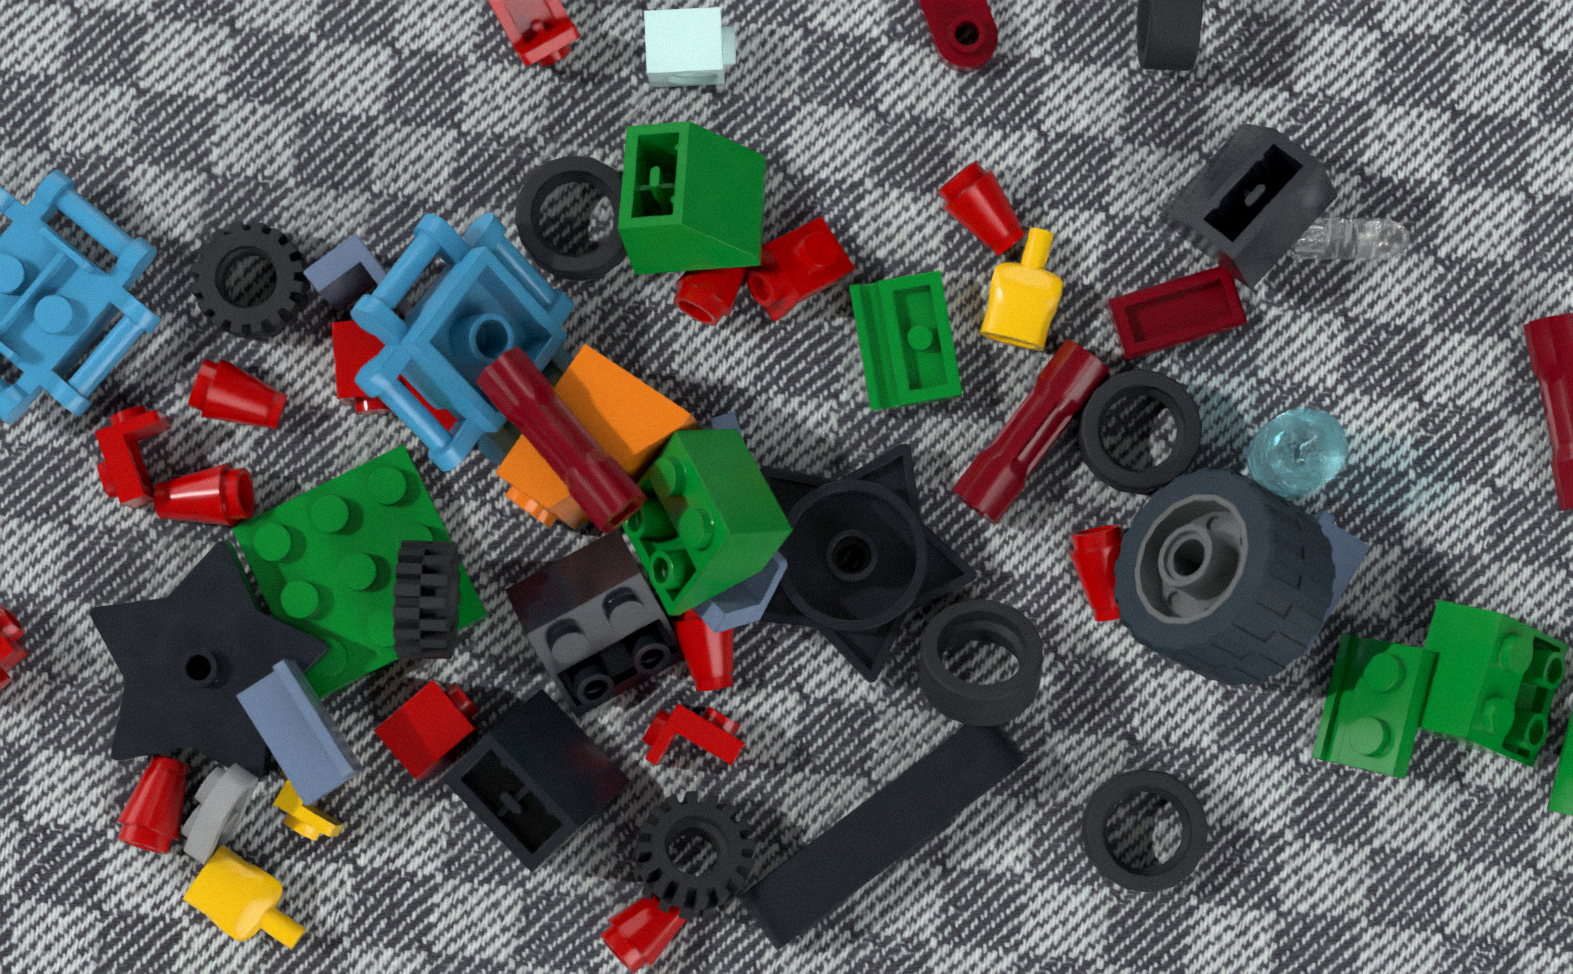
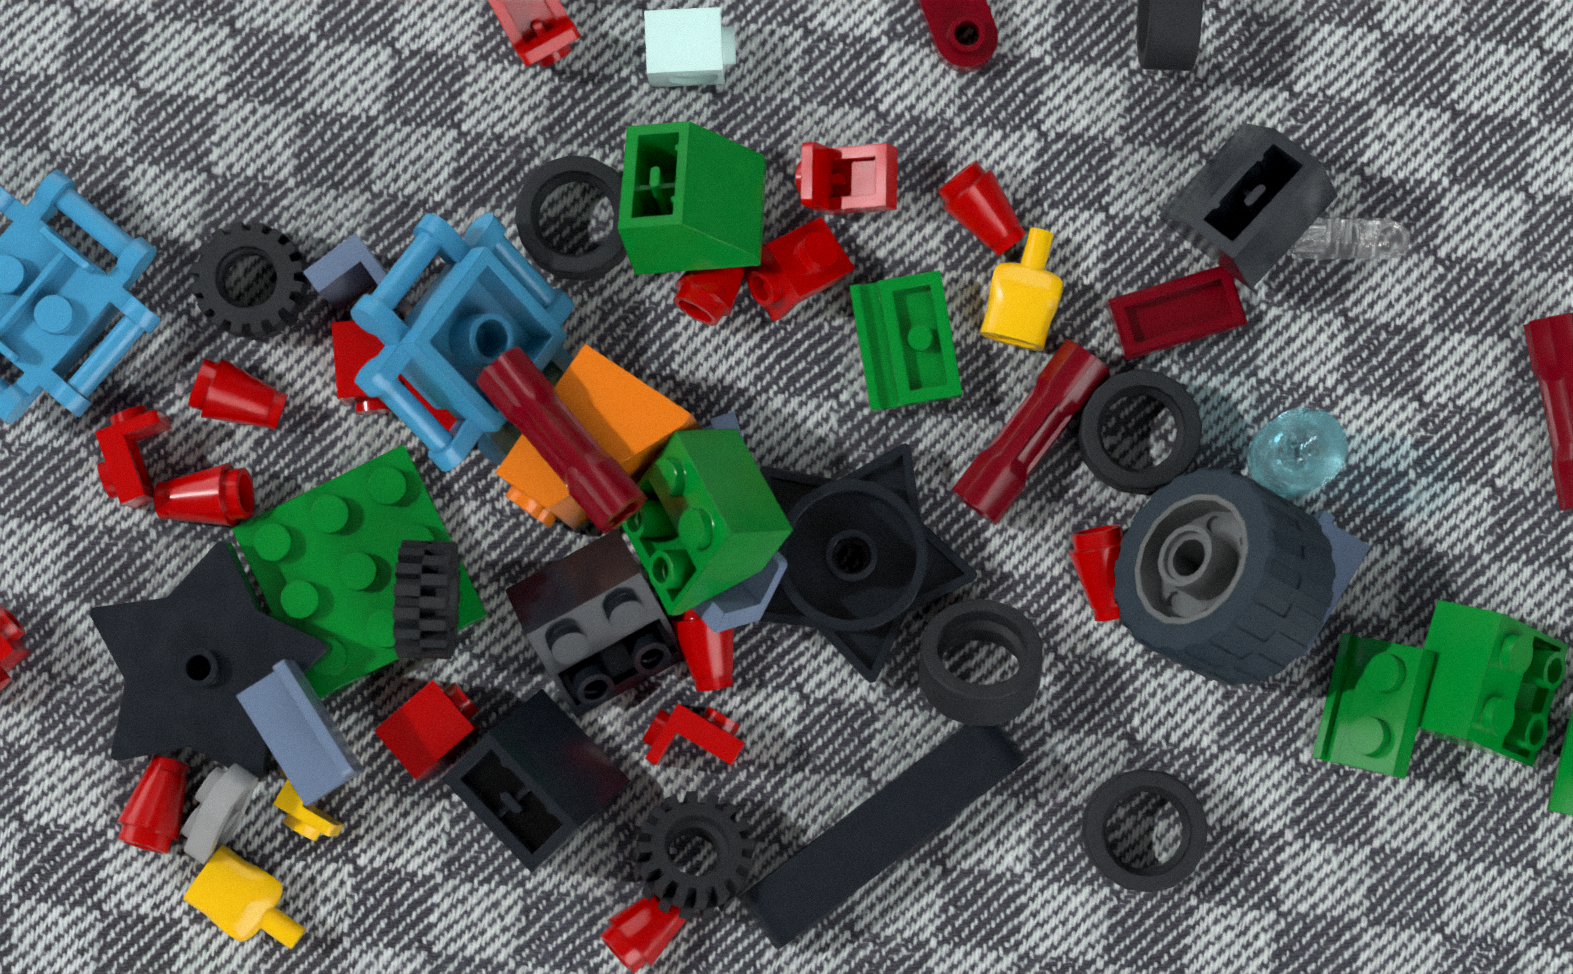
none -> red bracket [795,142,898,215]

